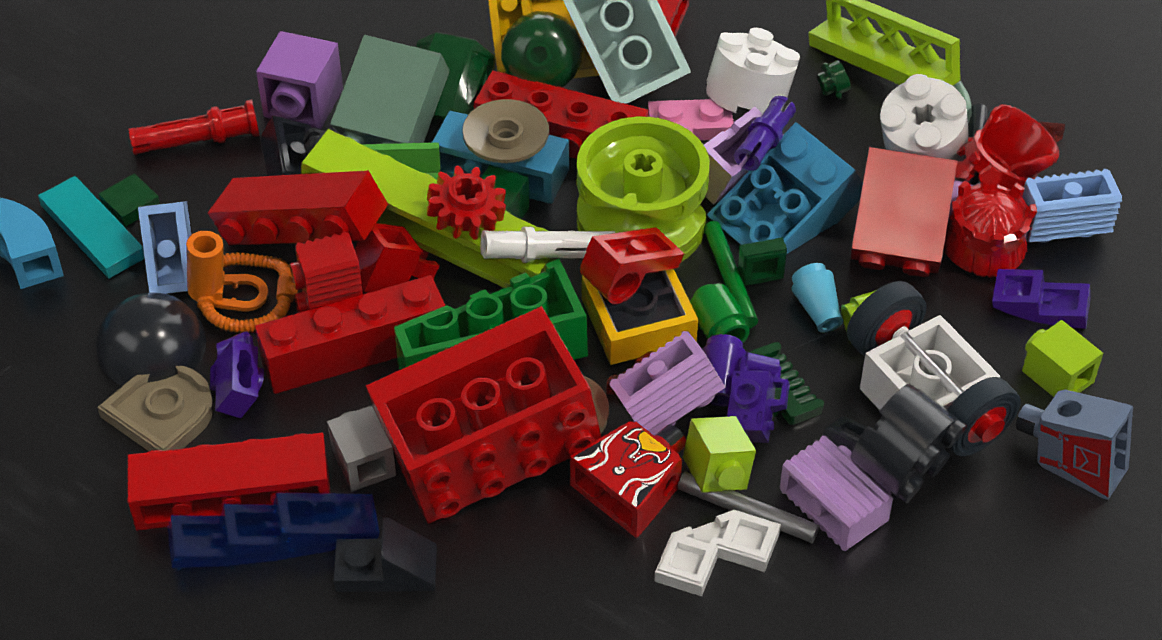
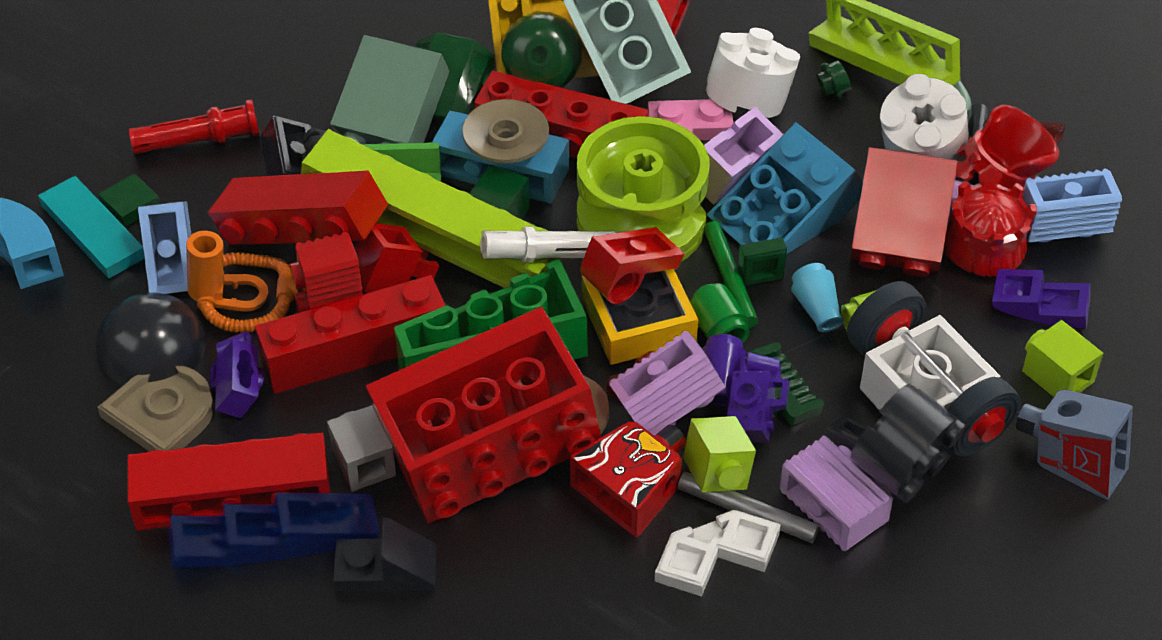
medium lavender head [256,31,343,129] -> none
red gear [427,165,506,240] -> none
dark purple pin [734,95,796,171] -> none

